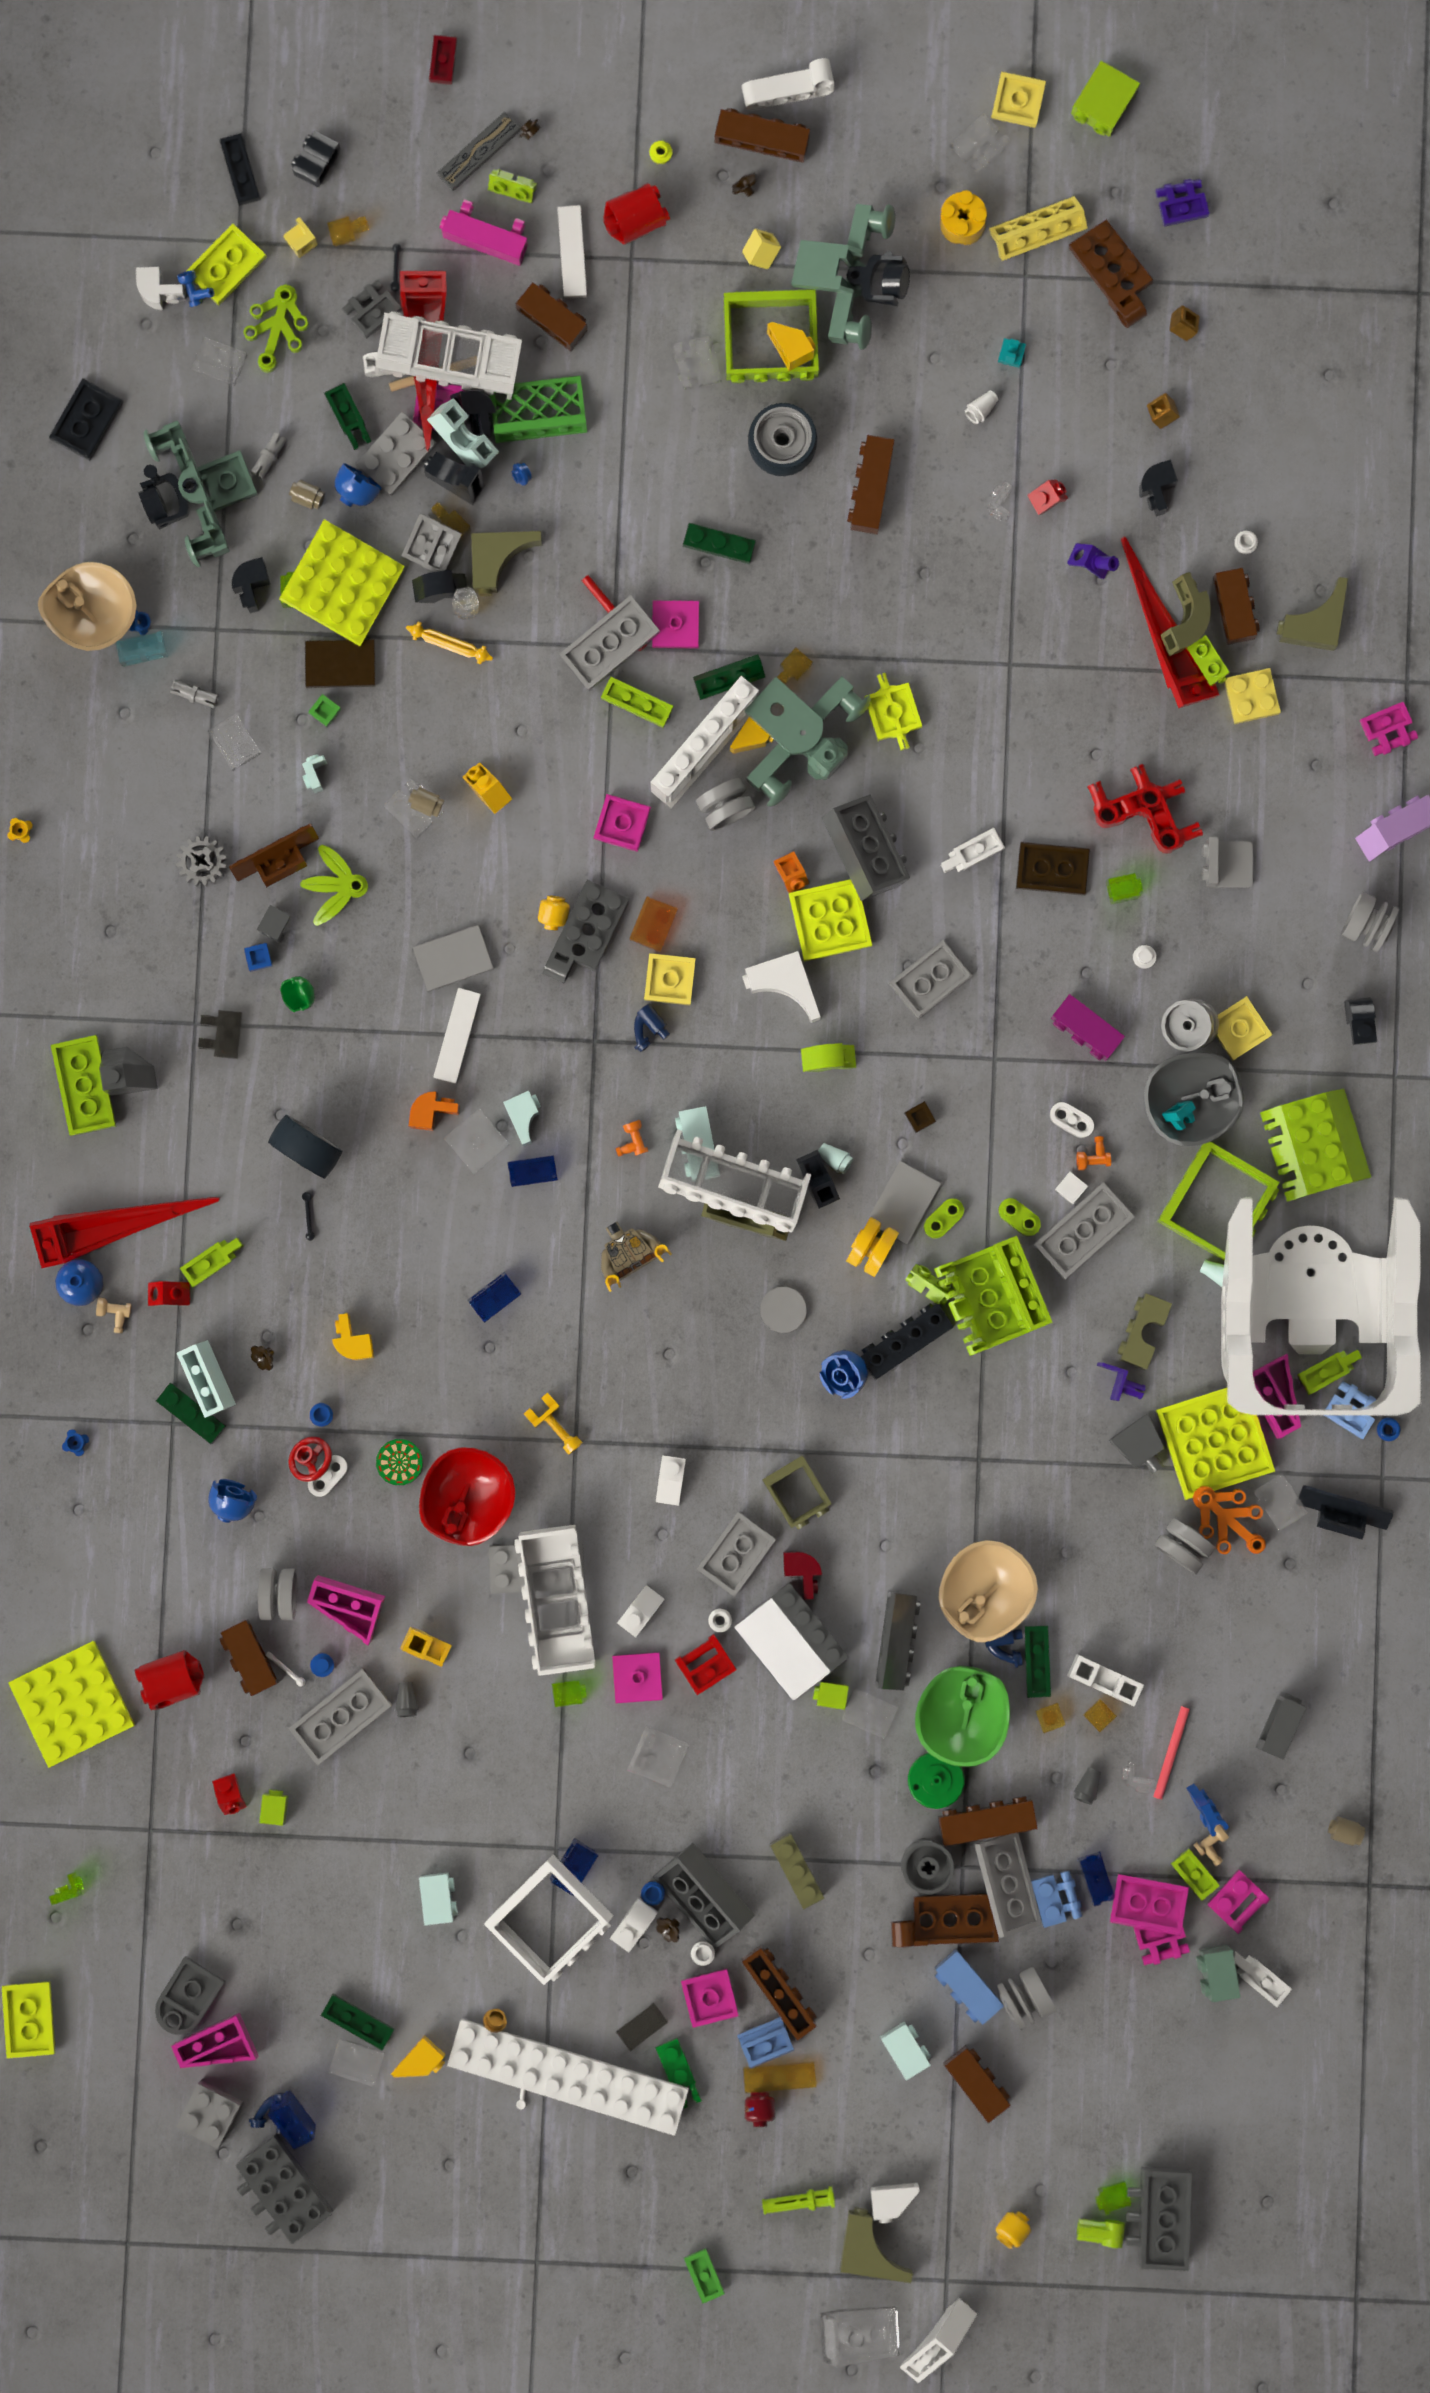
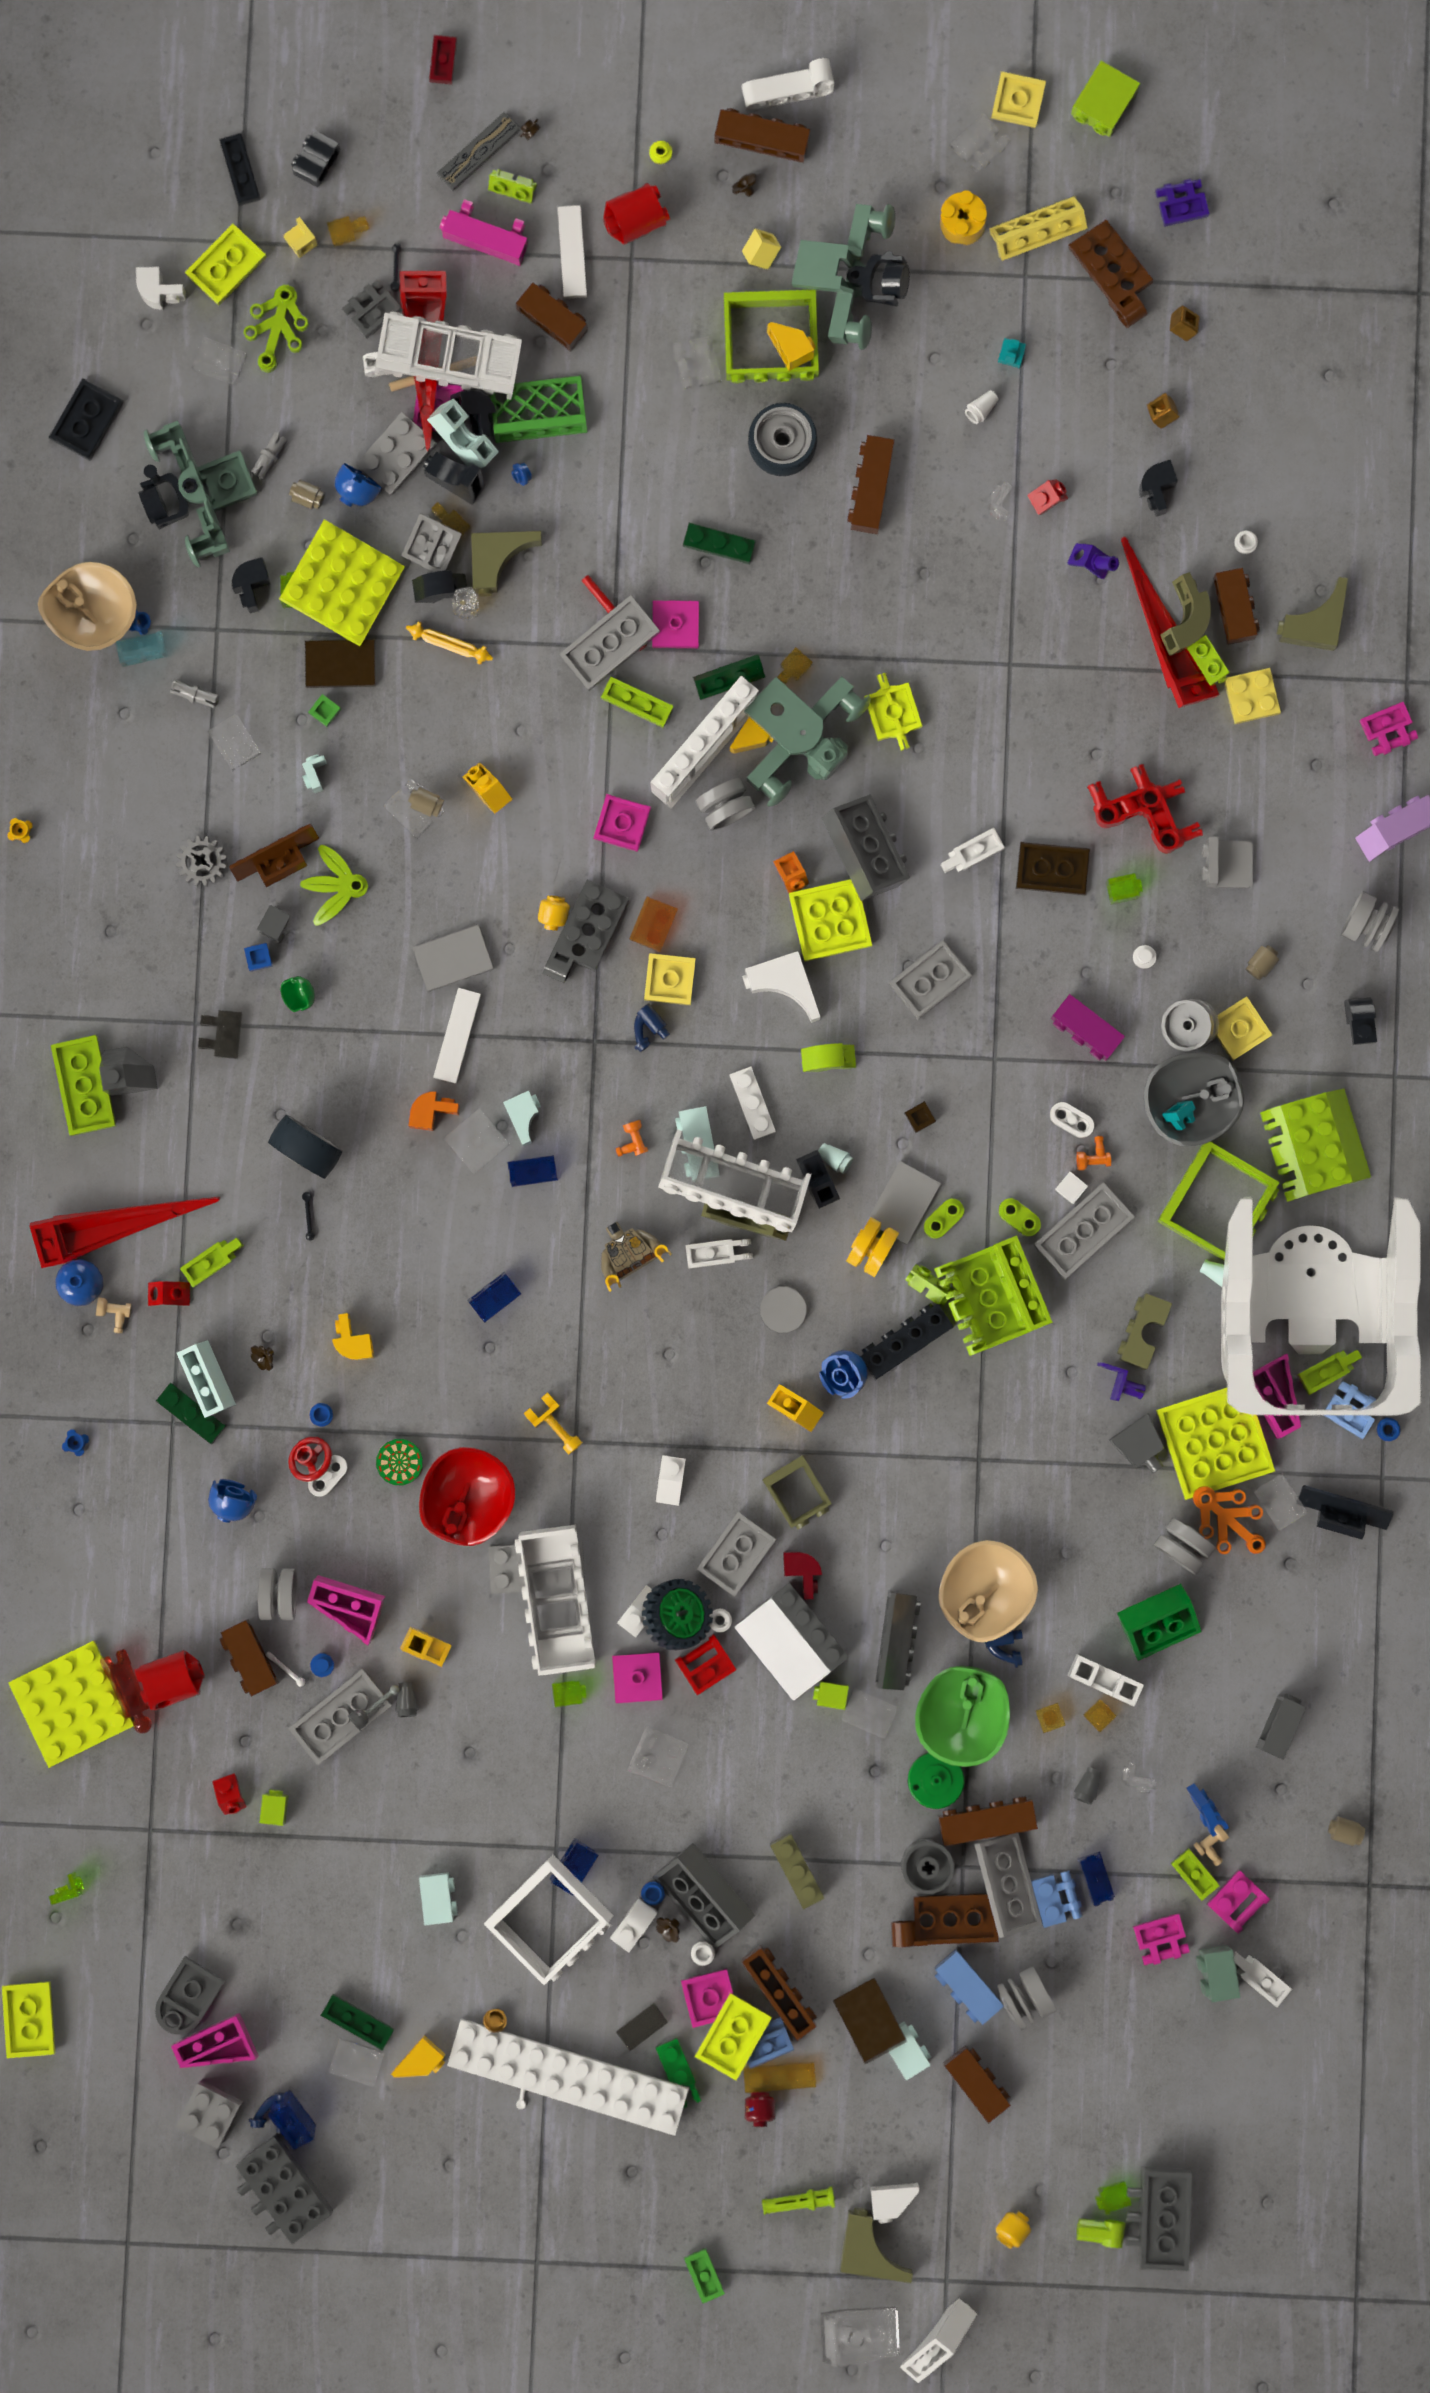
blue piece [177,270,214,307] -> none
dark green hinge [324,383,372,450] -> none
dark green plate [1024,1625,1051,1698] -> none
dark pink plate [1110,1874,1189,1936] -> none
coral bar [1153,1706,1190,1800] -> none
none -> clear red plate [100,1649,152,1734]
none -> hinge [348,1685,399,1731]
none -> wheel [642,1579,713,1651]
none -> white hinge [685,1239,753,1269]
none -> neon yellow plate [695,1993,772,2081]
none -> white plate [729,1067,776,1140]
none -> yellow slope [767,1384,824,1432]
none -> dark brown tile [833,1978,908,2064]
none -> green slope [1117,1584,1202,1661]
none -> dark tan brick [1246,945,1279,980]

